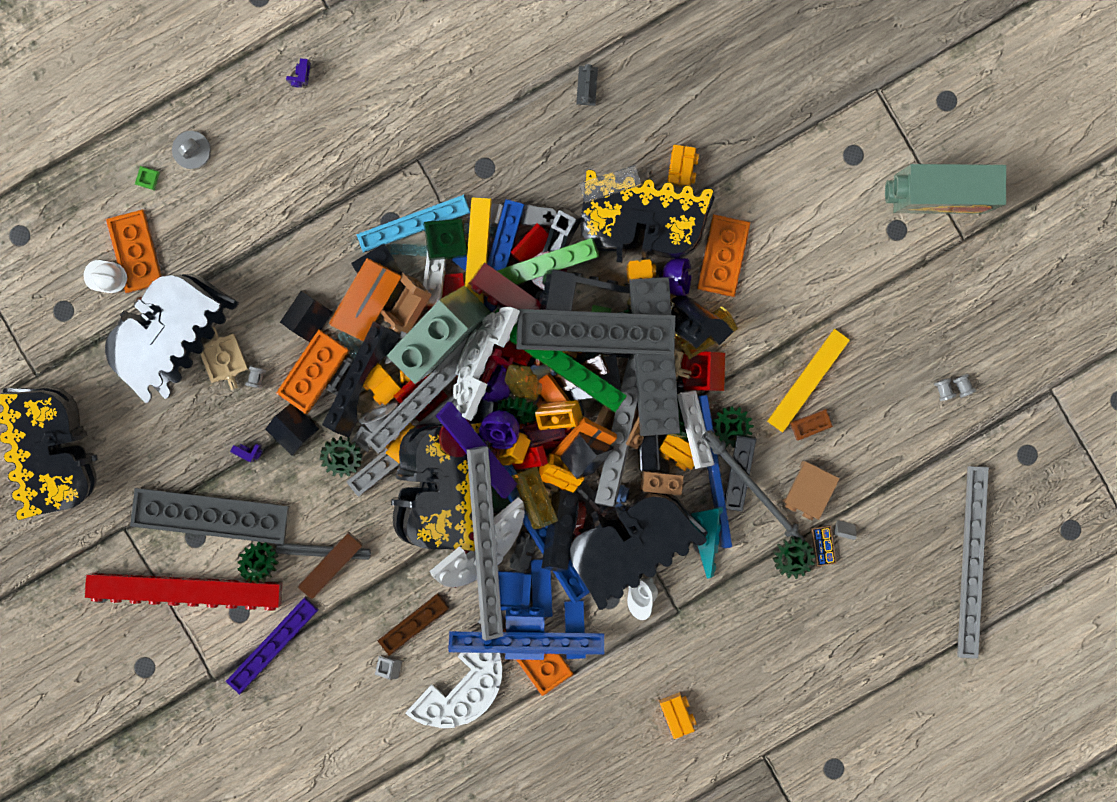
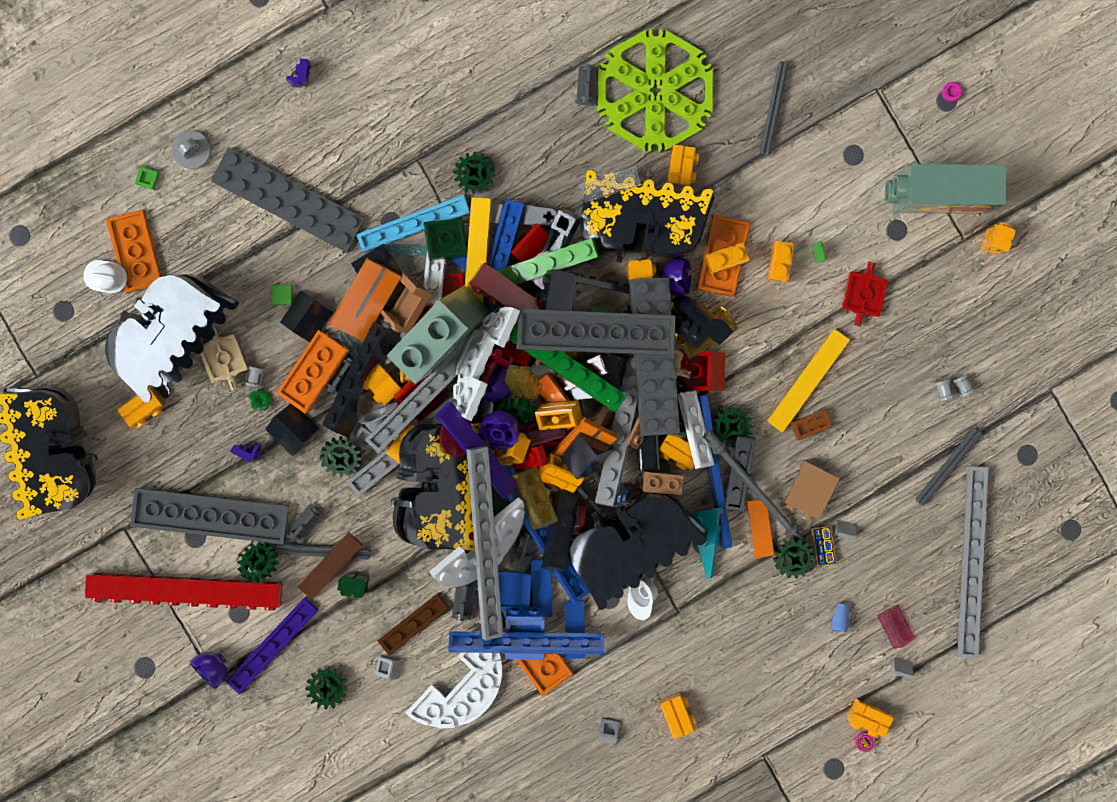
none -> light orange brick [117,387,166,429]
none -> dark purple cylinder [189,651,227,690]
none -> dark grey plate [211,147,365,253]
none -> green plant [248,388,272,411]
none -> bright green tile [272,285,292,305]
none -> dark grey hinge [286,503,325,544]
none -> dark green gear [305,667,348,710]
none -> dark green brick [337,573,369,598]
none -> dark grey hinge [452,582,476,621]
none -> dark green gear [453,152,495,195]
none -> light grey slope [597,718,620,744]
none -> lime plate [598,29,713,152]
none -> light orange brick [704,242,749,275]
none -> orange tile [746,499,774,558]
none -> dark grey axle [760,61,789,155]
none -> light orange brick [767,241,795,283]
none -> bright green tile [812,241,826,263]
none -> medium blue cone [831,604,850,632]
none -> red plate [841,262,888,327]
none -> light orange brick [847,698,894,738]
none -> tile [855,732,875,752]
none -> clear pink slope [877,605,915,649]
none -> light grey slope [890,657,913,679]
none -> dark grey axle [915,428,982,506]
none -> dark pink tile [942,82,962,102]
none -> light orange brick [981,222,1016,255]

